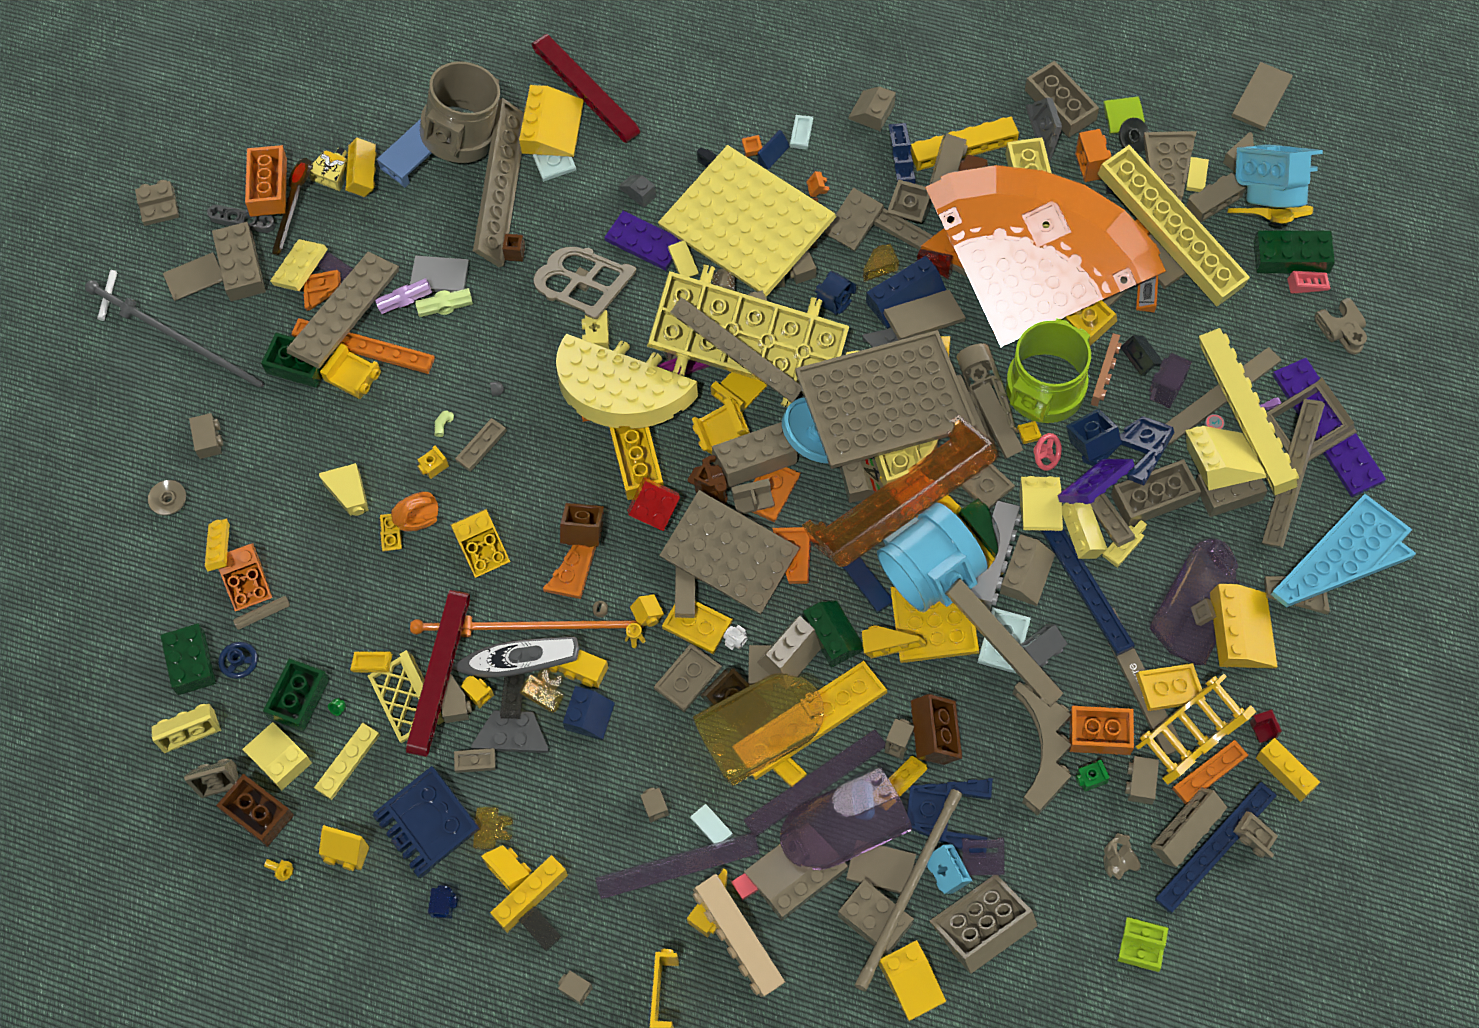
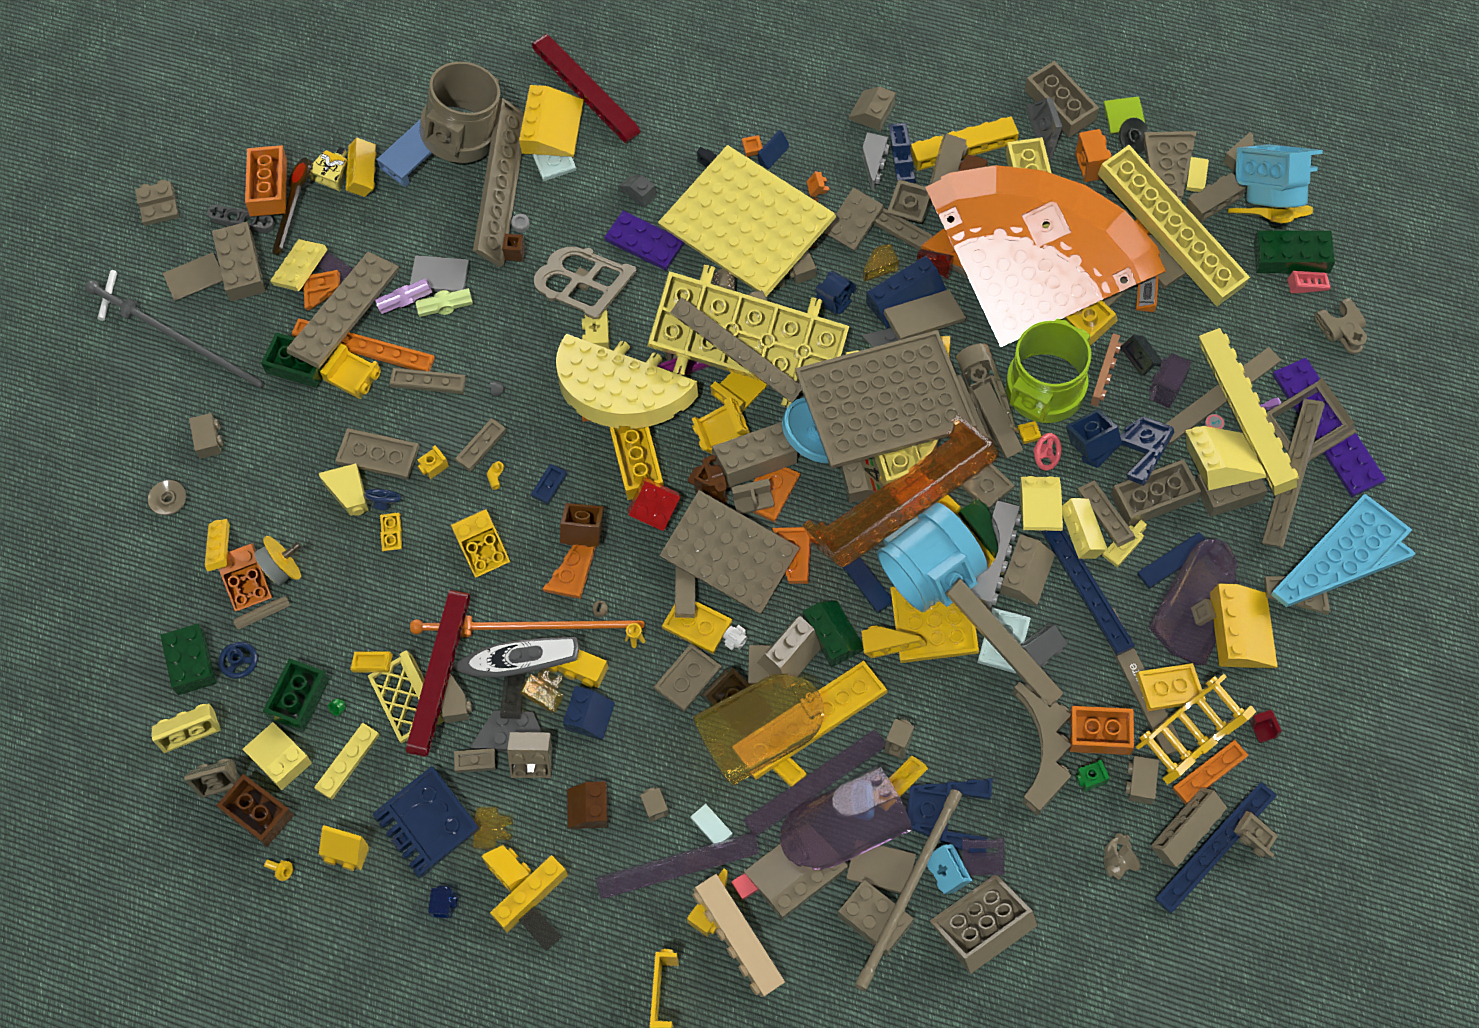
orange hair [391,492,438,531] -> none
yellowish green arm [435,411,454,437] -> none
yellow brick [461,676,494,709] -> none
dark tan brick [558,971,593,1006] -> none
yellow brick [630,594,664,627] -> none
light yellow tile [668,240,699,278] -> none
light aqua tile [790,115,813,150] -> none
yellow slope [879,940,946,1021] -> none
reddish brown brick [911,694,962,765] -> none
dark purple plate [1057,459,1135,504] -> none
lime slope [1118,917,1168,972] -> none
dark tan tile [1232,62,1293,130] -> none
yellow brick [1256,738,1320,802] -> none
none -> piece [254,536,302,585]
none -> dark tan plate [335,428,419,480]
none -> dark blue piece [363,489,401,510]
none -> dark tan tile [390,368,466,394]
none -> yellow arm [487,461,504,490]
none -> dark tan slope [507,732,552,778]
none -> light grey tile [511,214,530,232]
none -> dark blue plate [531,464,567,505]
none -> reddish brown slope [567,781,608,829]
none -> light grey slope [862,133,890,190]
none -> dark blue tile [1137,532,1212,589]

